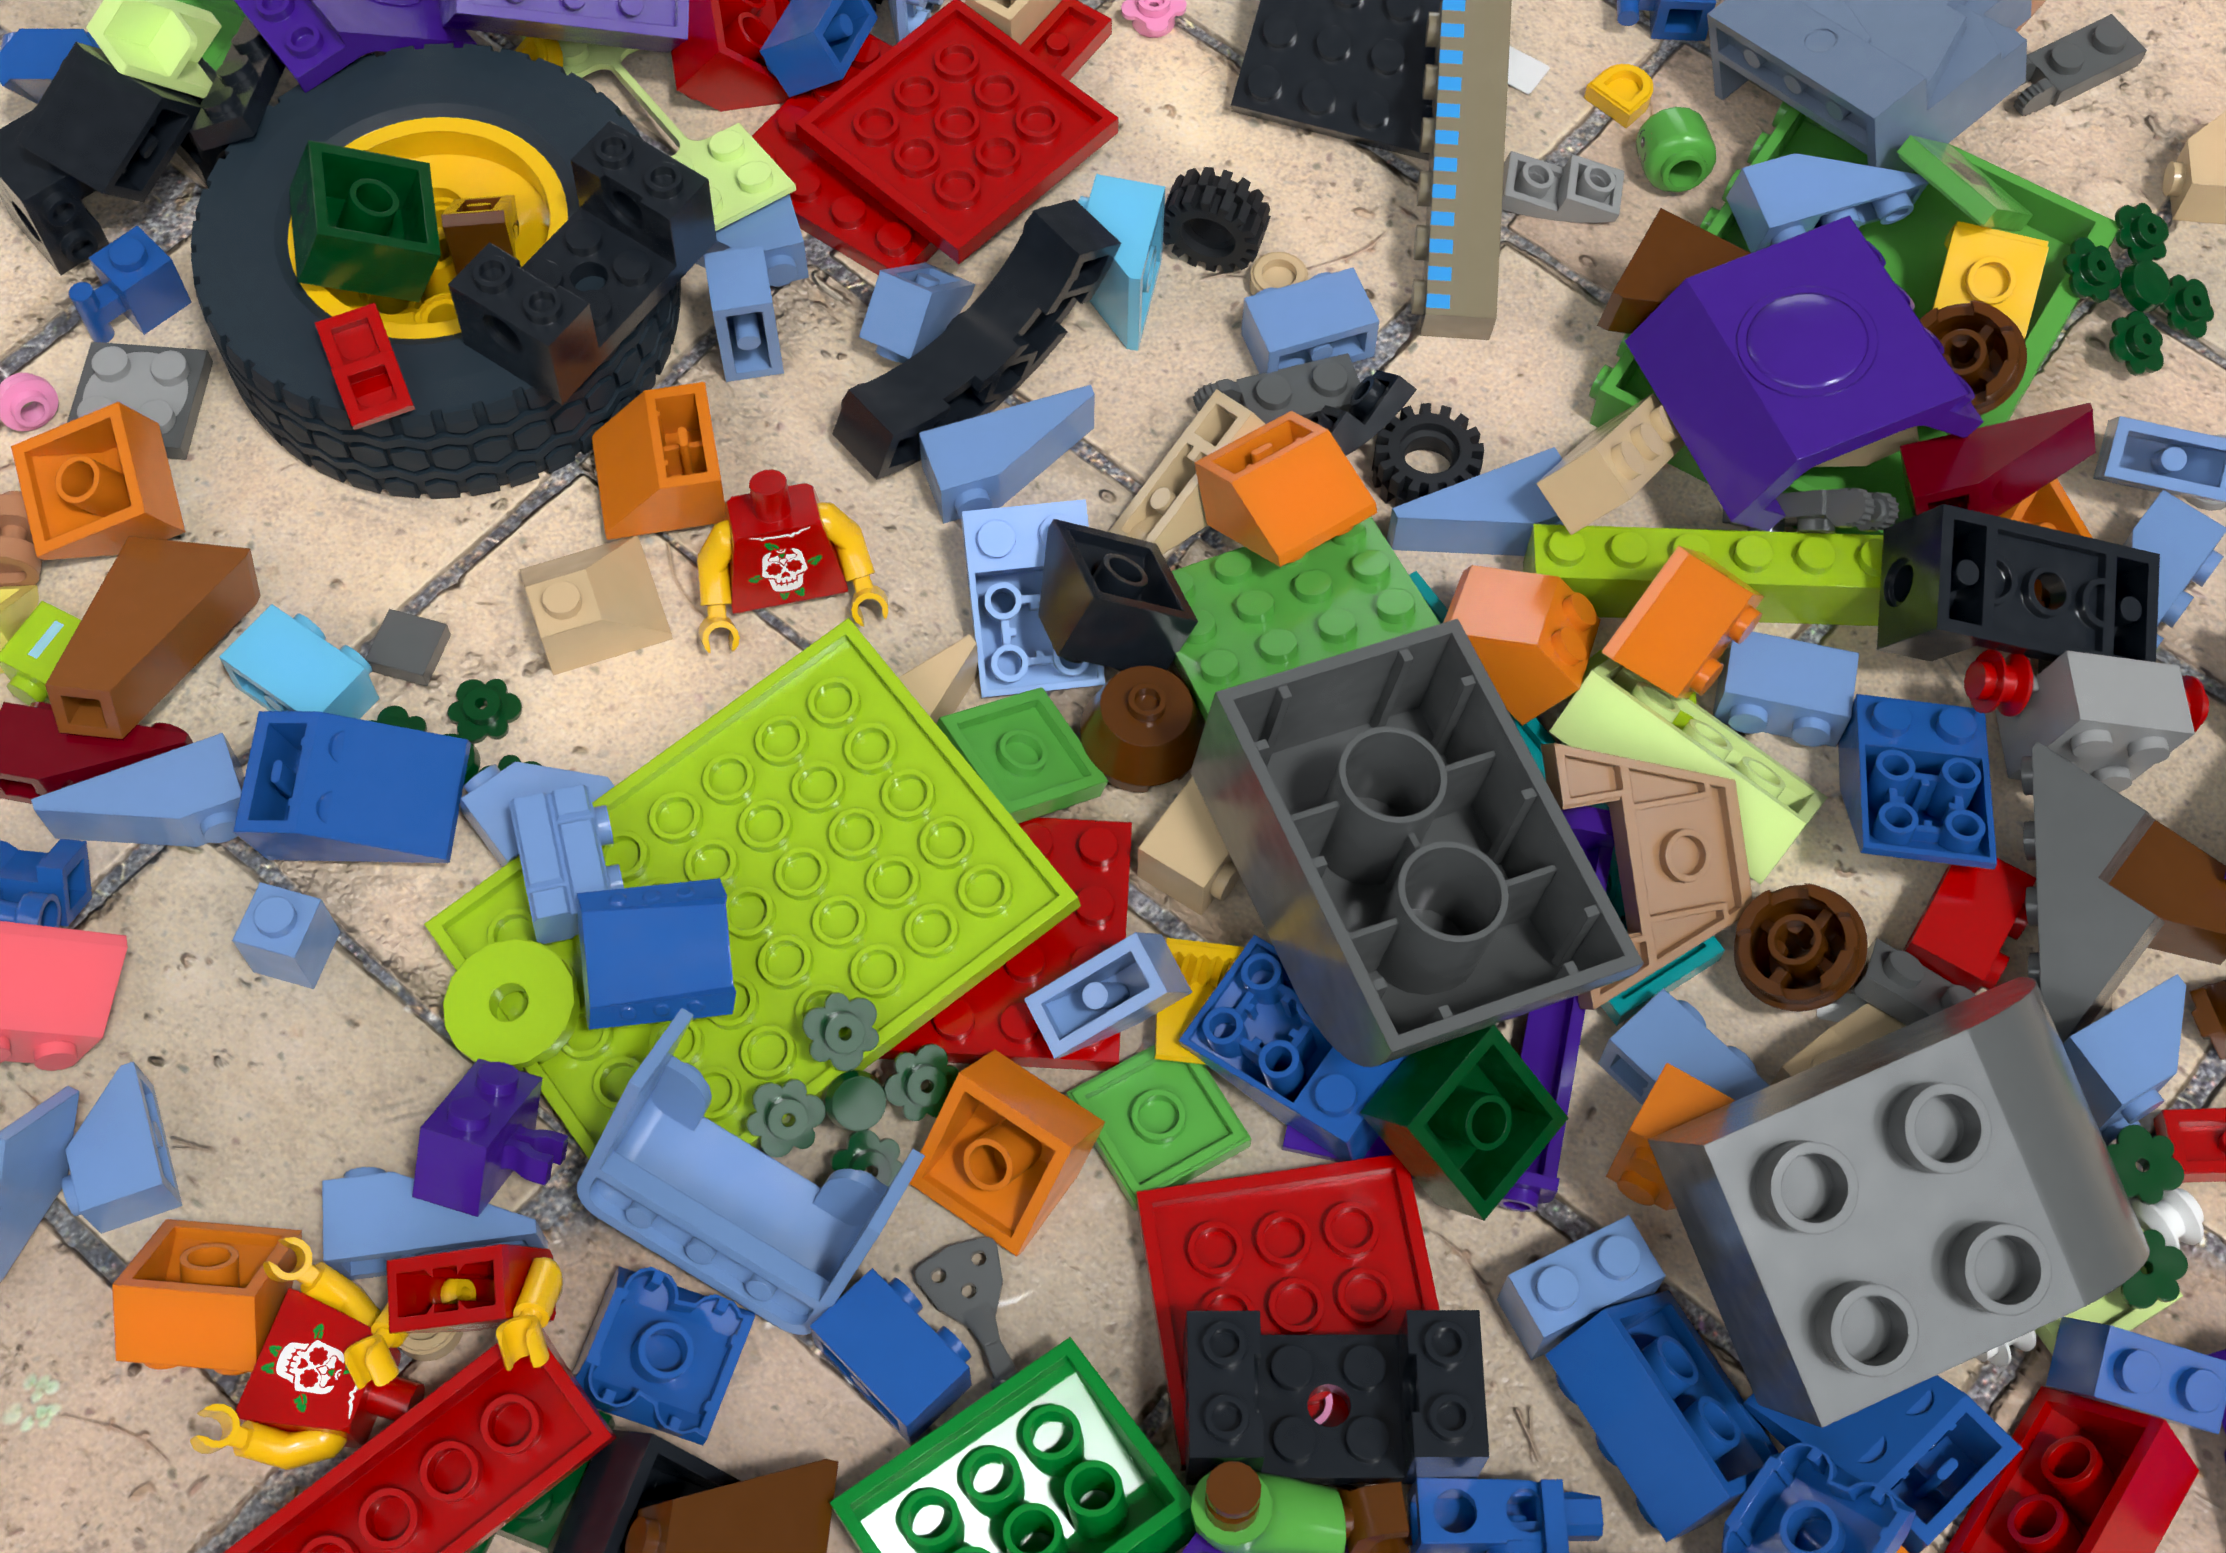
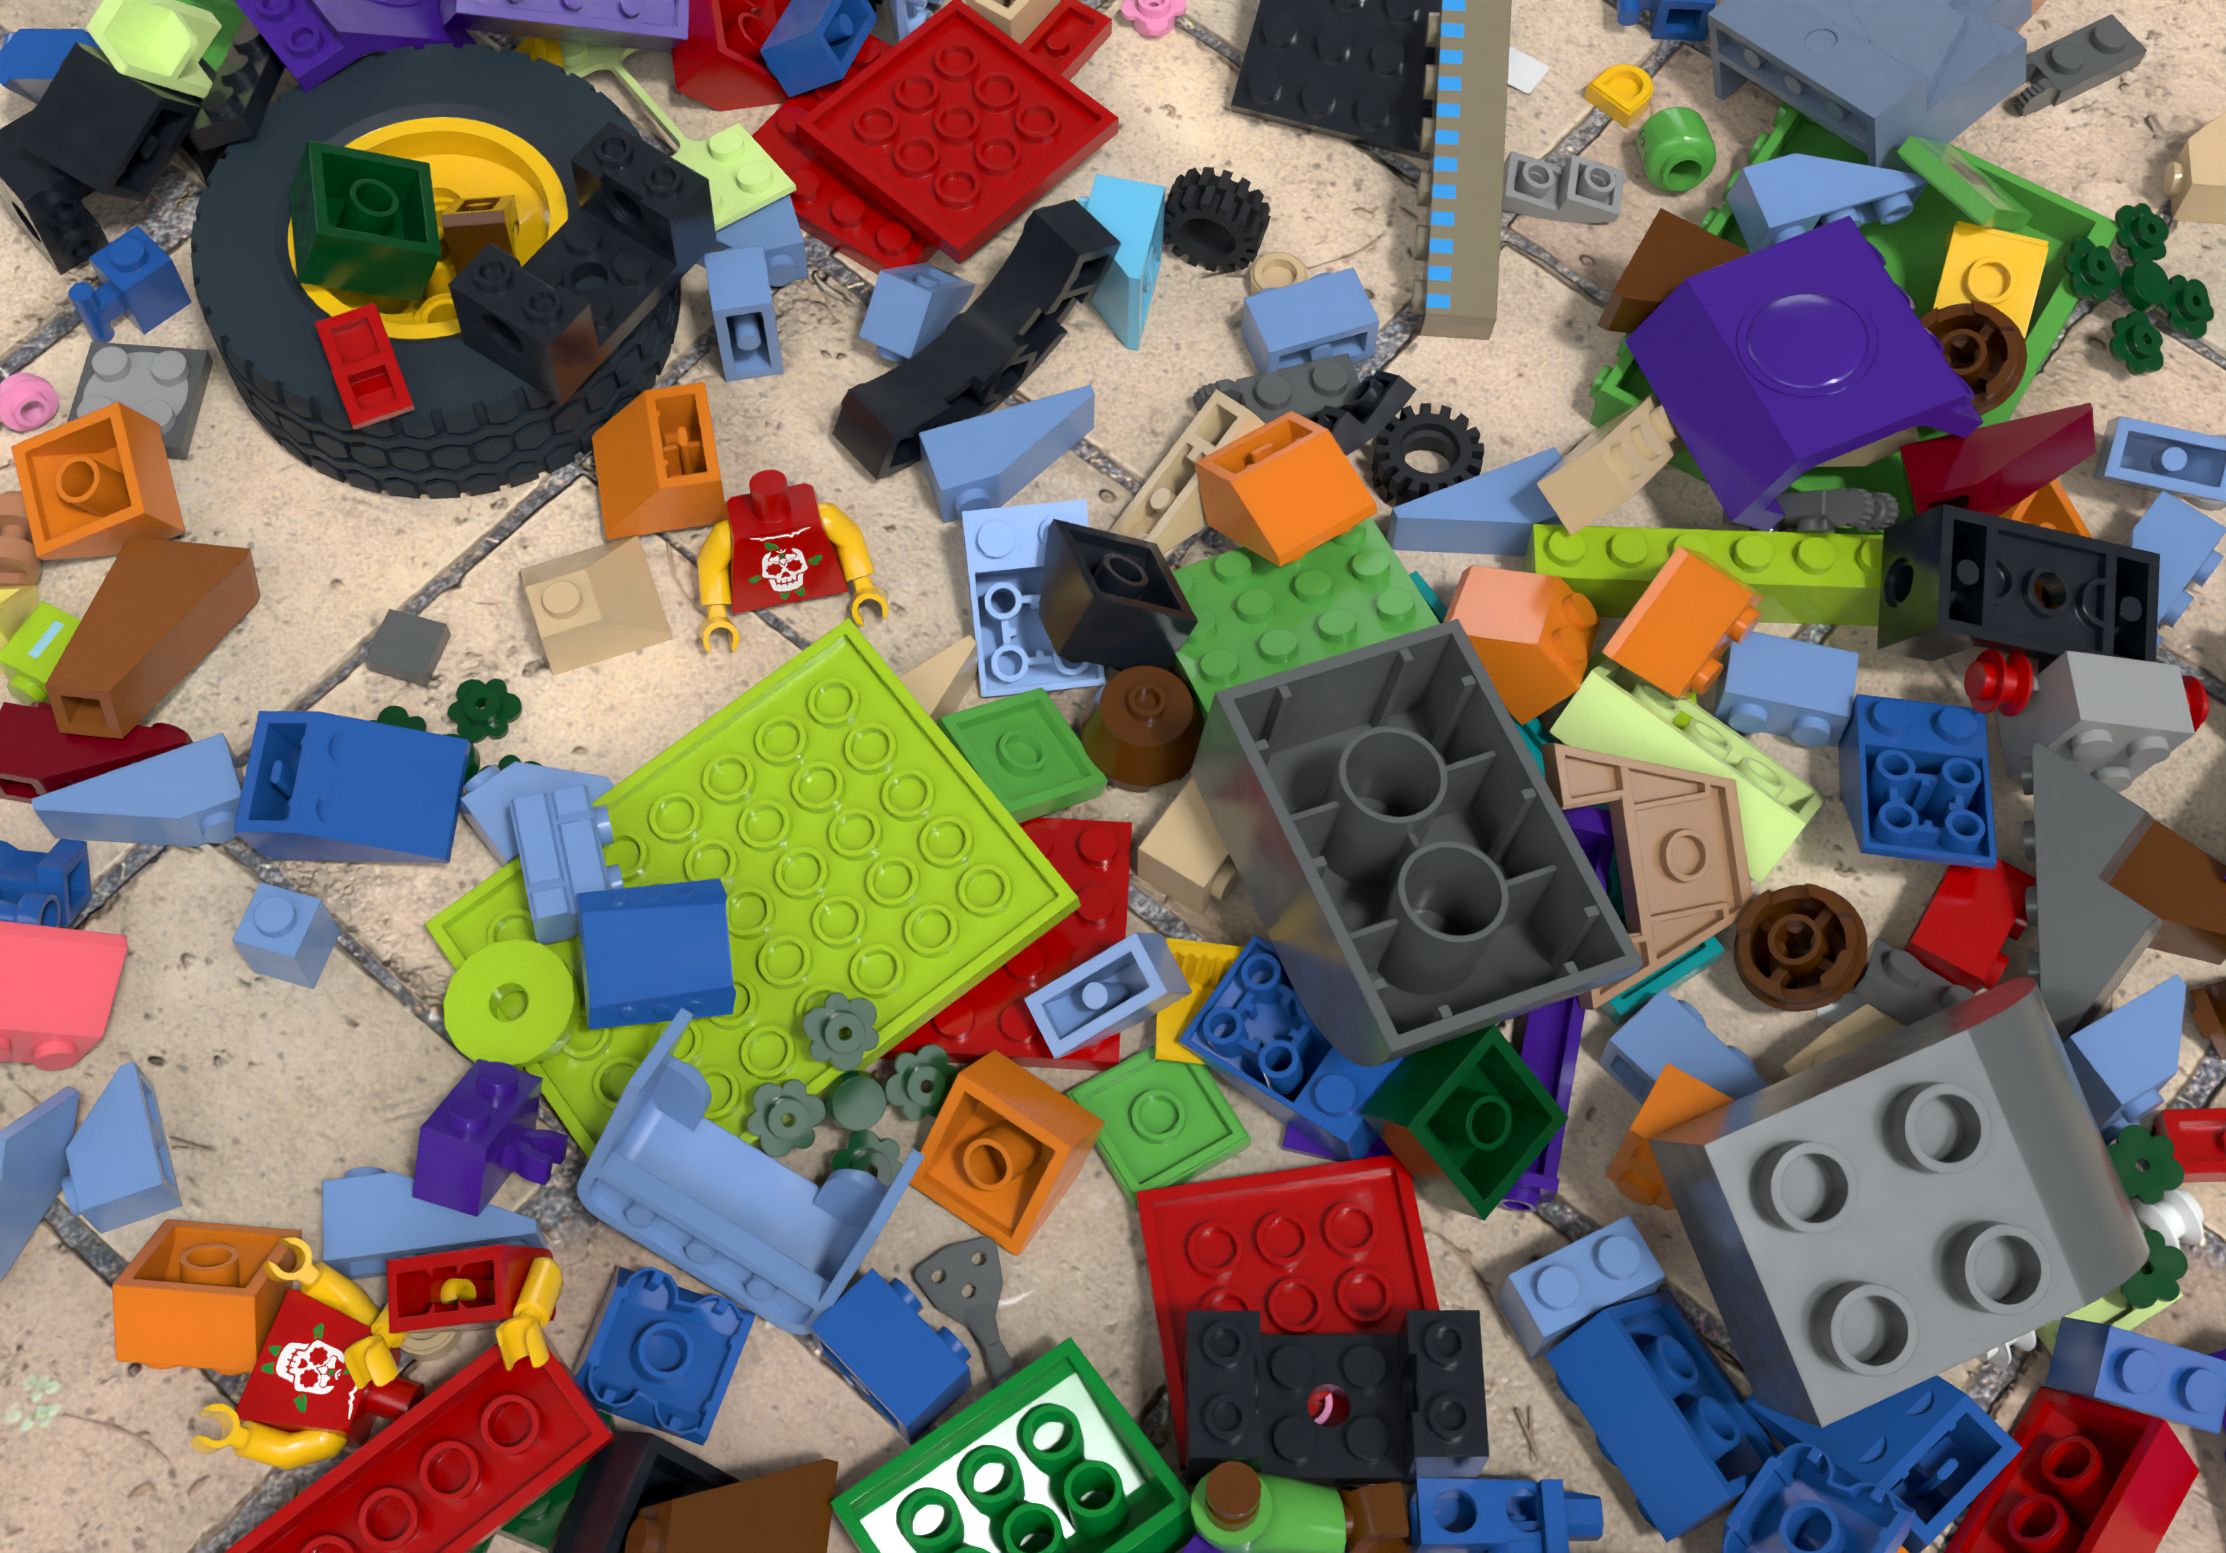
medium azure brick [219,604,380,719] -> none

